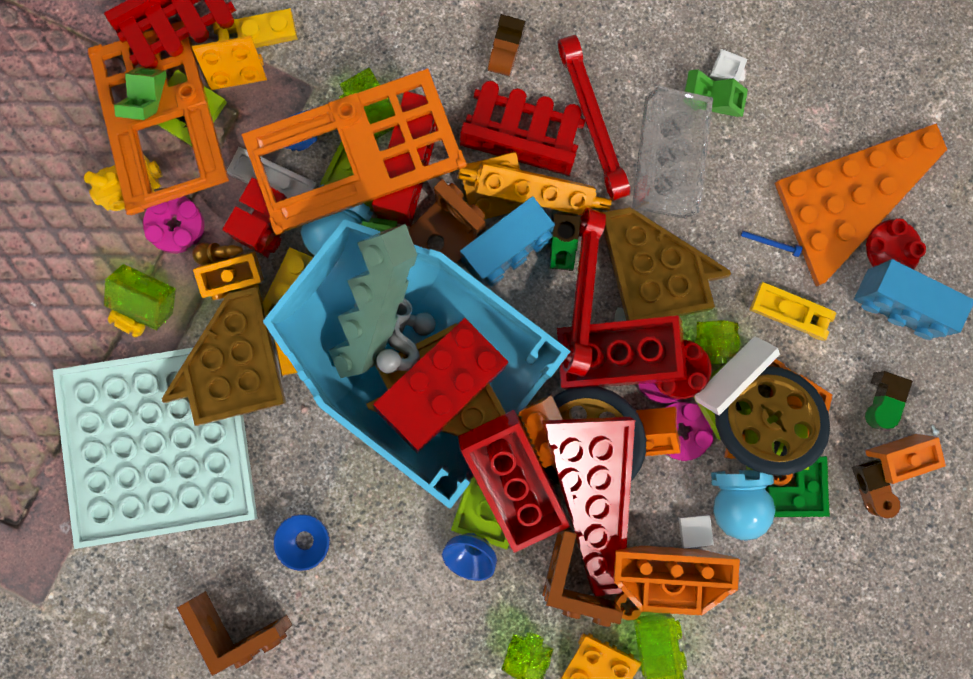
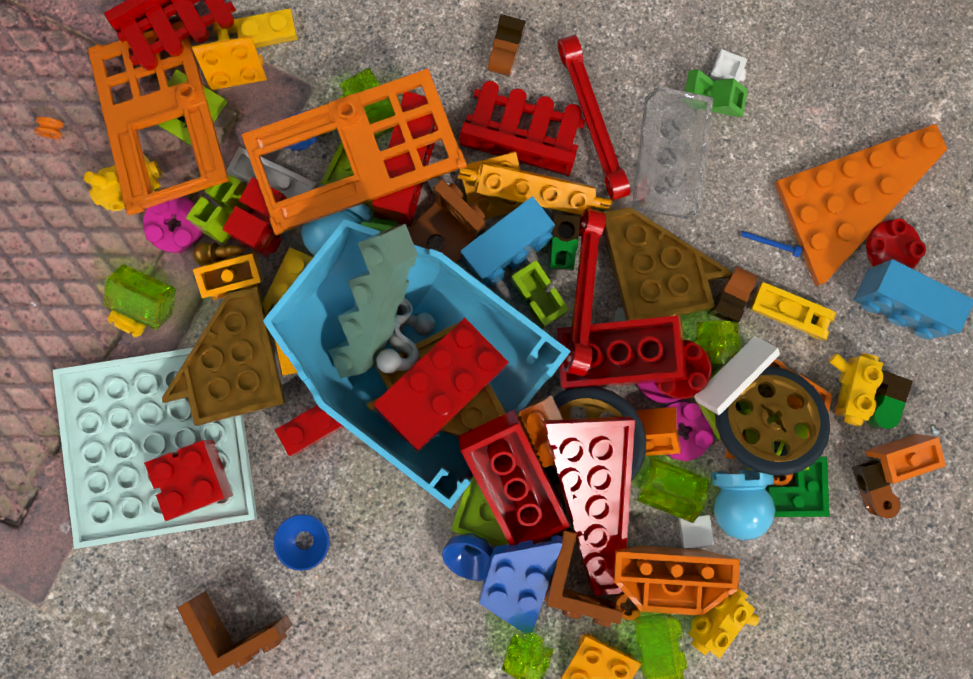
bright green slope [114,67,166,120] -> none
none -> orange bush [34,117,64,139]
none -> red piece [144,440,233,521]
none -> lime piece [186,174,250,245]
none -> red brick [274,405,344,456]
none -> wing [479,535,562,636]
none -> lime piece [510,260,569,330]
none -> clear neon green brick [637,457,709,523]
none -> yellow brick [688,588,759,659]
none -> leg [708,265,758,325]
none -> yellow brick [829,353,883,426]

